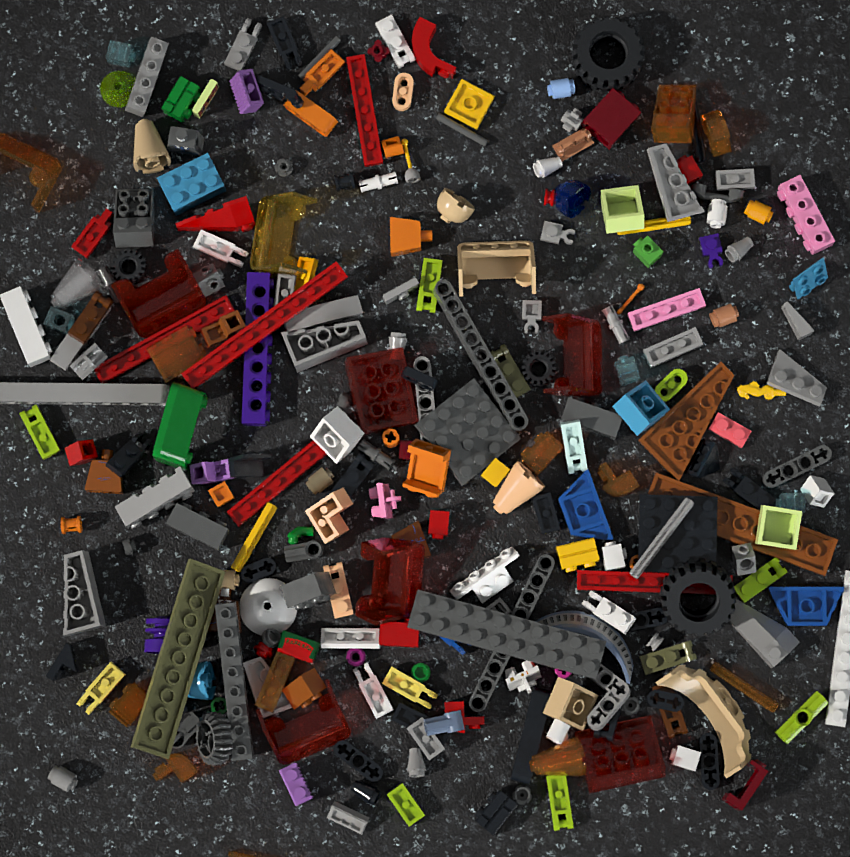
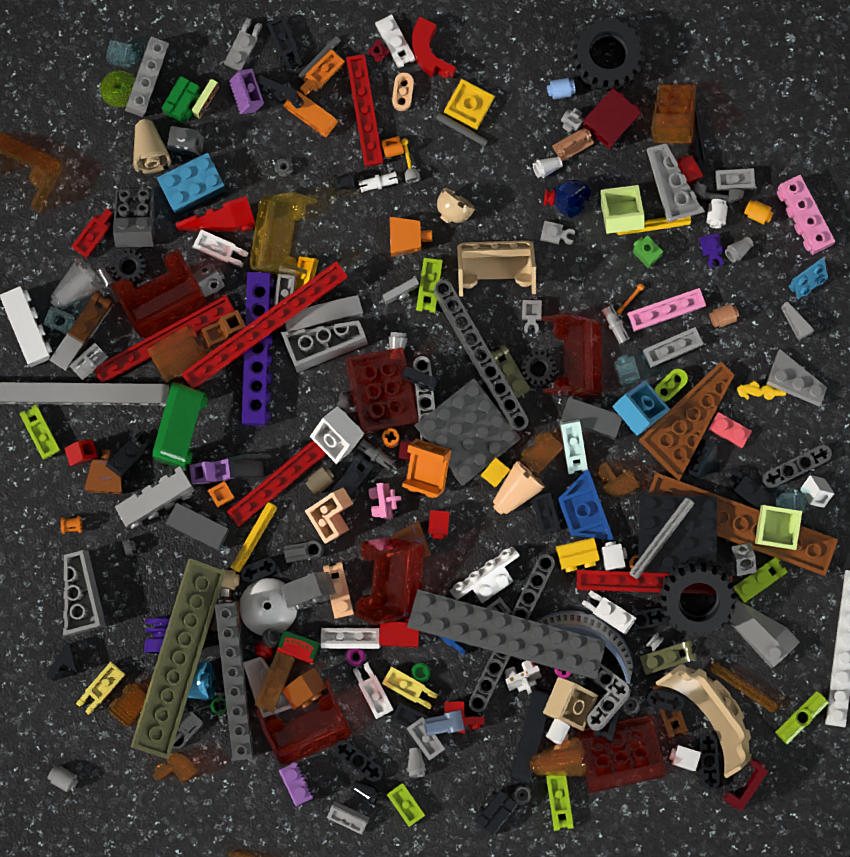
dark grey gear [195,712,233,765] -> none
green arm [287,527,314,544] -> none
clear orange brick [700,110,732,157] -> none
blue wing [768,587,844,626] -> none

